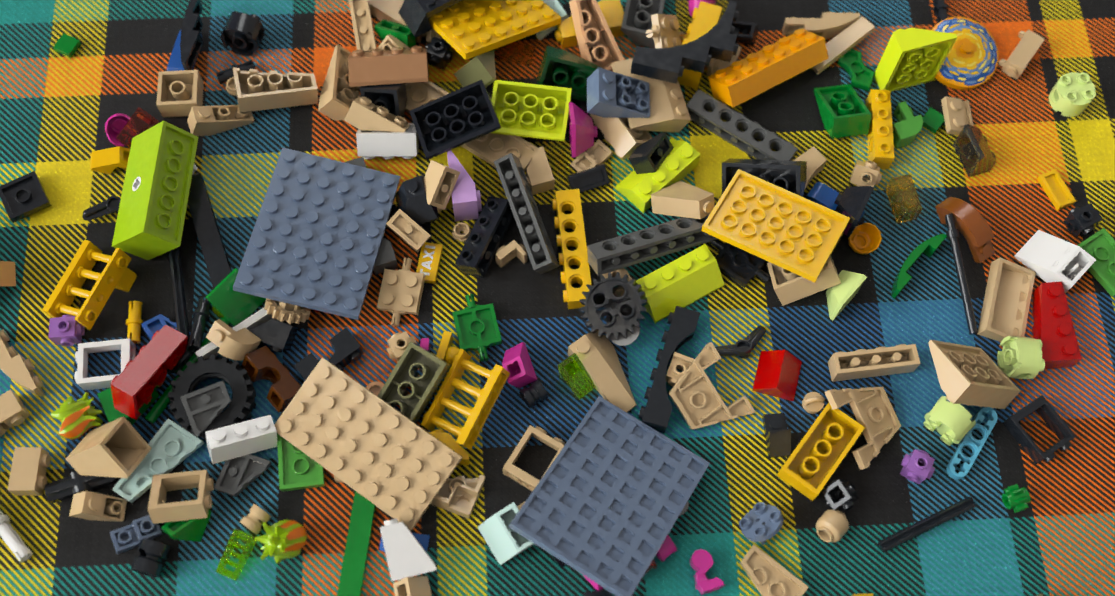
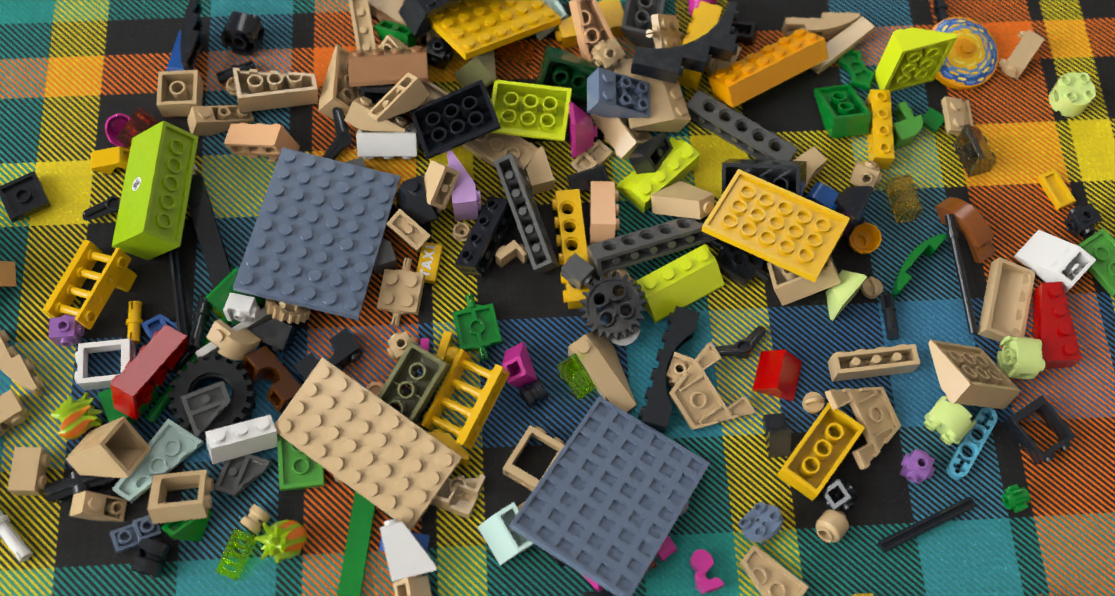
green tile [53,33,81,58] -> none
none -> white brick [223,292,260,322]
none -> light nougat wedge [224,123,300,162]
none -> black piece [322,107,352,160]
none -> tan slope [367,73,430,123]
none -> dark grey brick [561,253,594,290]
none -> light nougat wedge [590,181,620,245]
none -> tan brick [591,38,625,69]
none -> tan tile [861,276,883,299]
none -> black piece [880,291,900,341]

